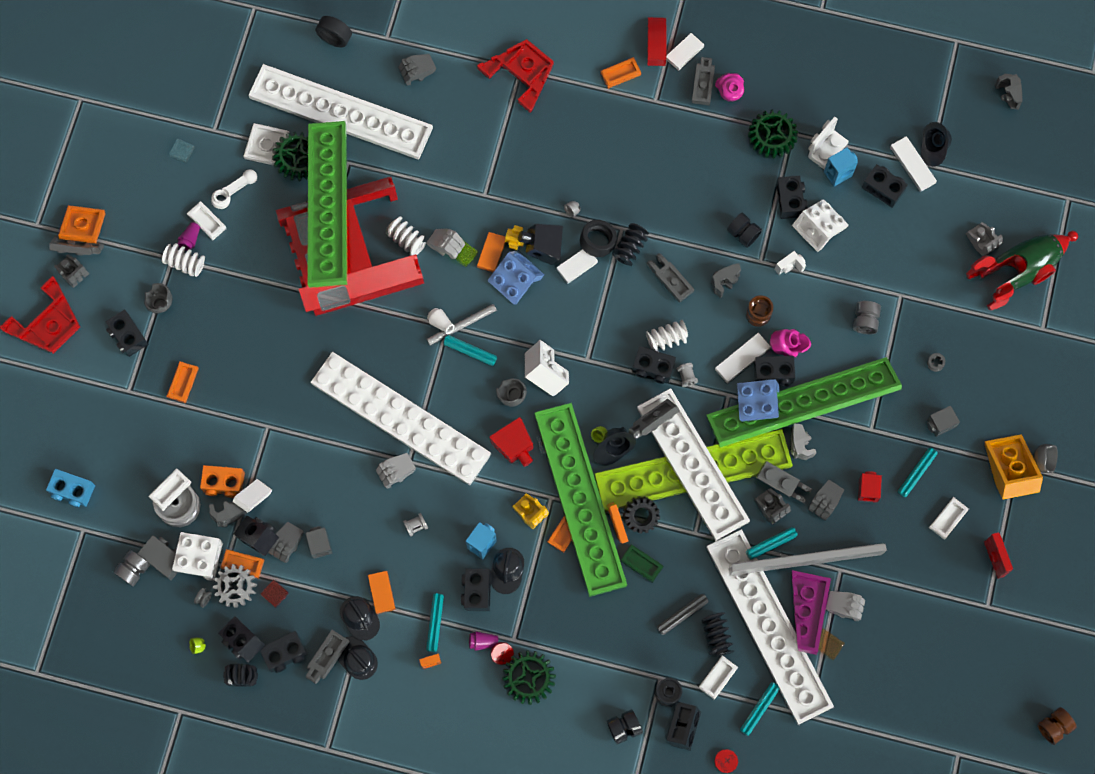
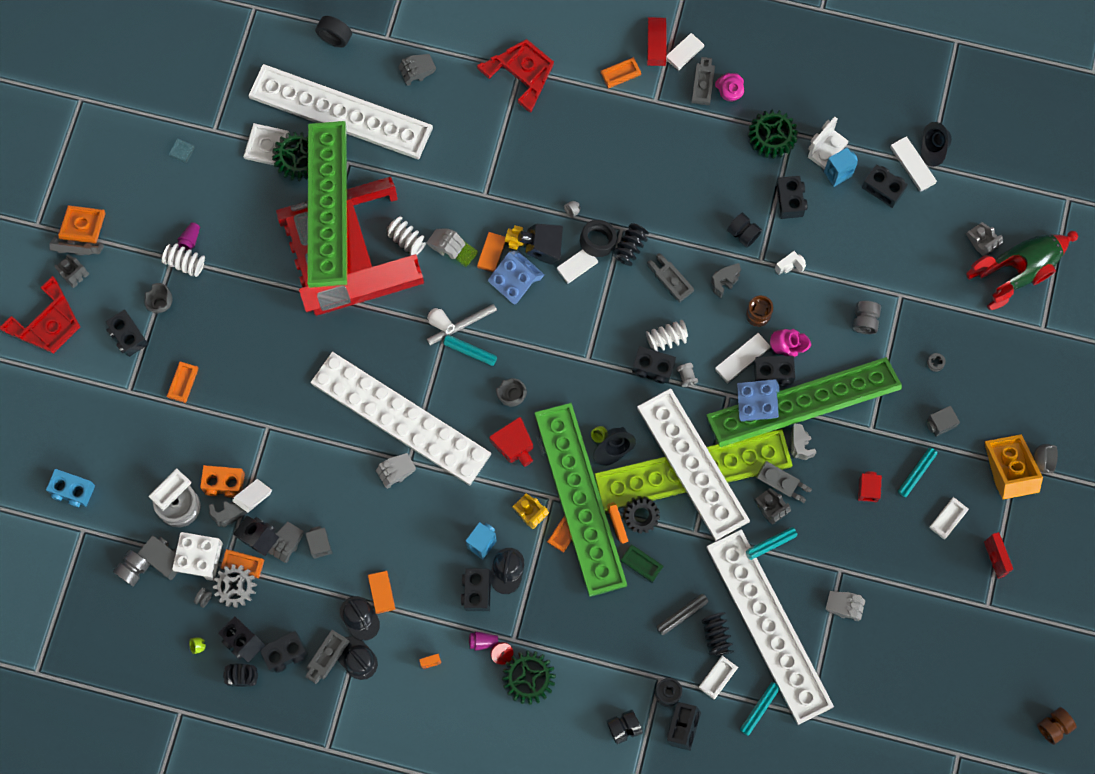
white tile [187,201,227,240] -> none
white piece [211,169,257,209] -> none
clear red tile [261,580,289,608] -> none
light grey bush [403,513,428,537] -> none
teal axle [426,593,444,652] -> none
white panel [525,340,569,396] -> none
dark grey hinge [628,399,680,438] -> none
red piece [715,749,738,773] -> none
light grey tile [729,543,887,576] -> none
magenta wing [791,570,831,655] -> none
white bracket [792,200,848,252] -> none
dark grey hand [808,480,844,521] -> none
clear orange tile [818,628,845,660] -> none
dark grey hand [995,74,1022,110] -> none

